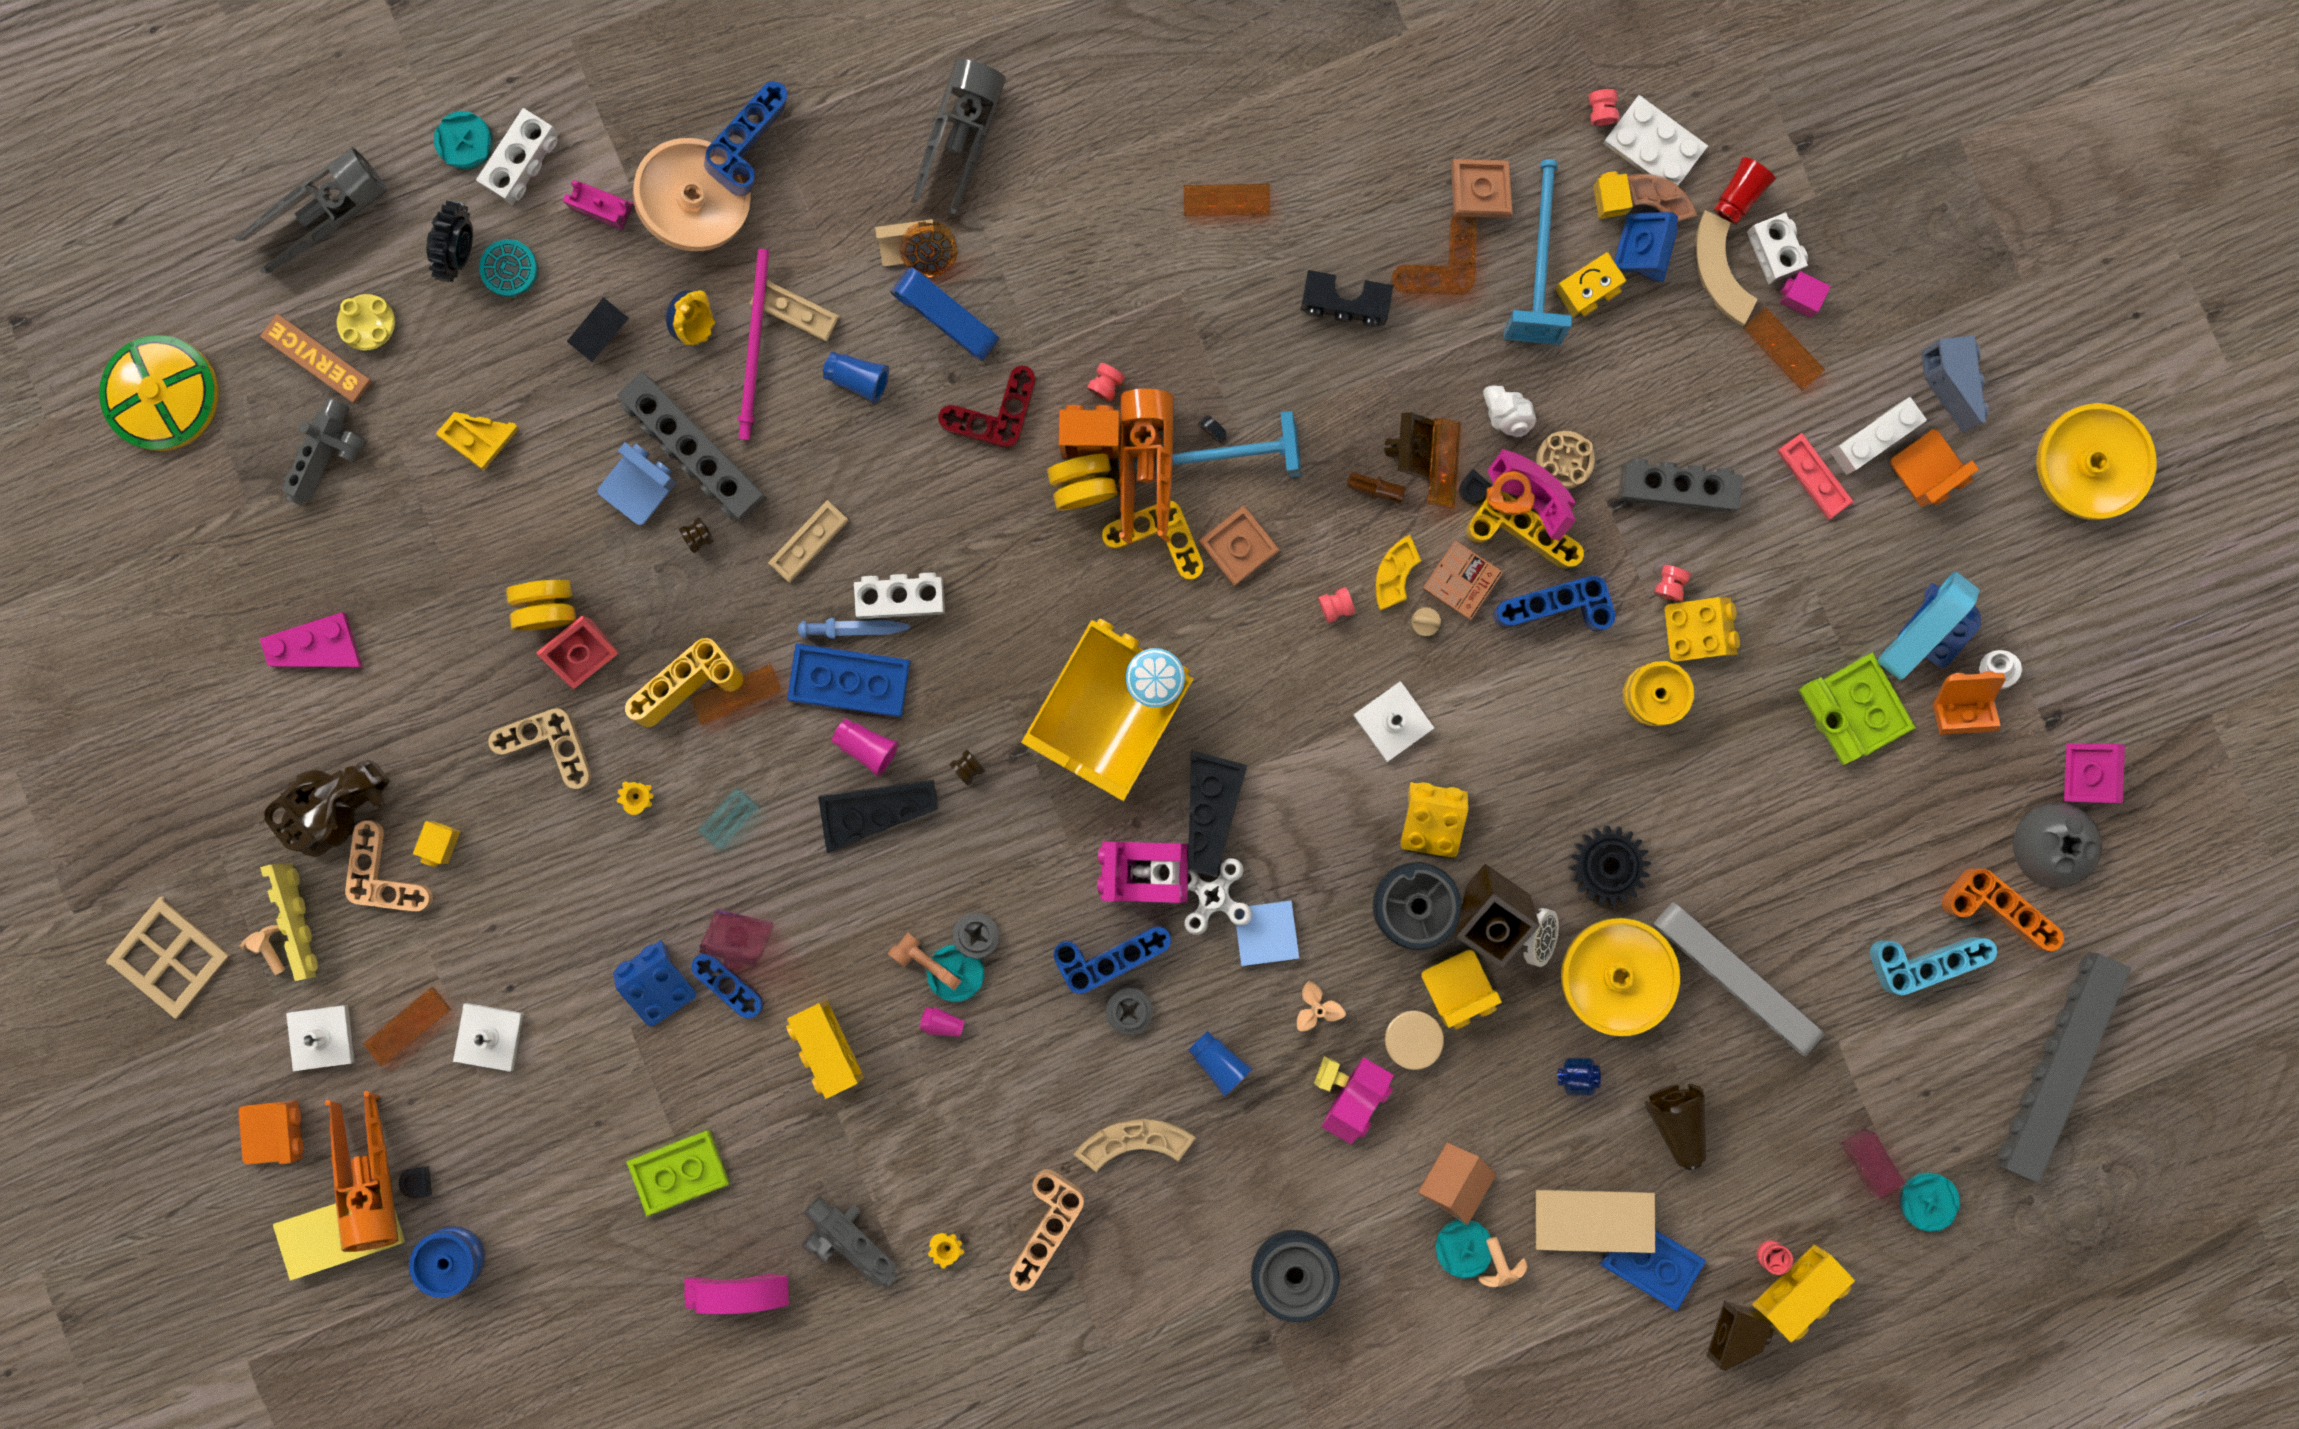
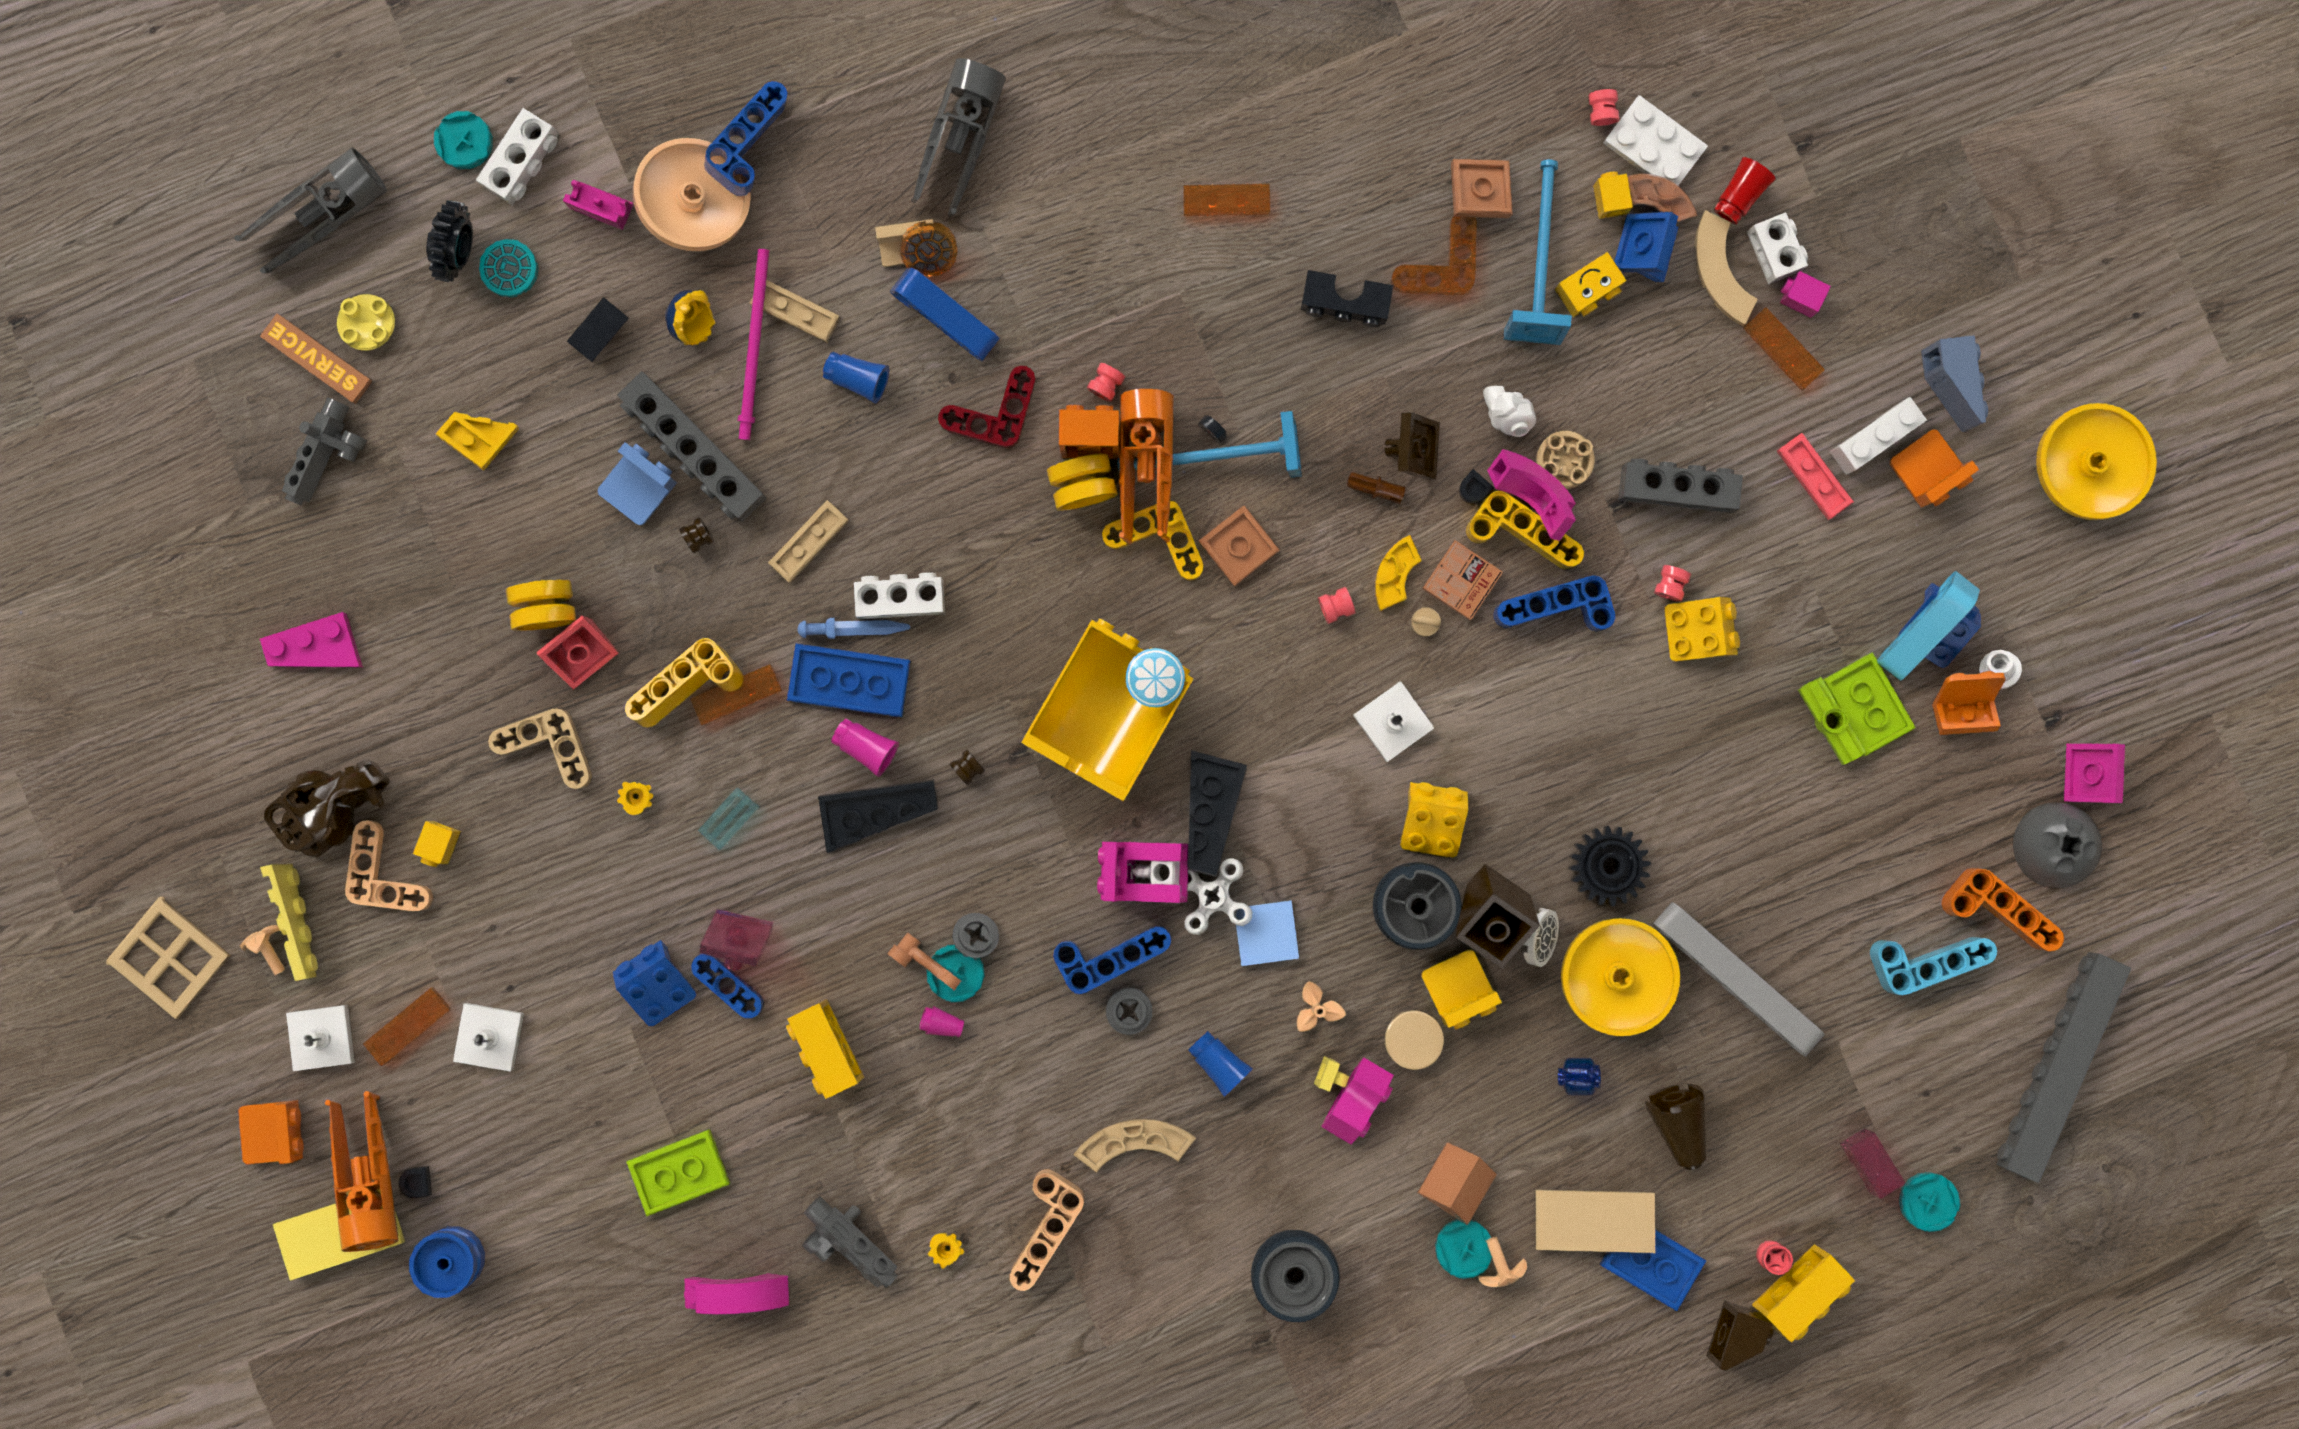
dish [99,335,219,451] -> none
clear orange tile [1428,418,1461,508] -> none
orange piece [1486,471,1535,515] -> none
yellow wheel [1622,661,1694,726] -> none

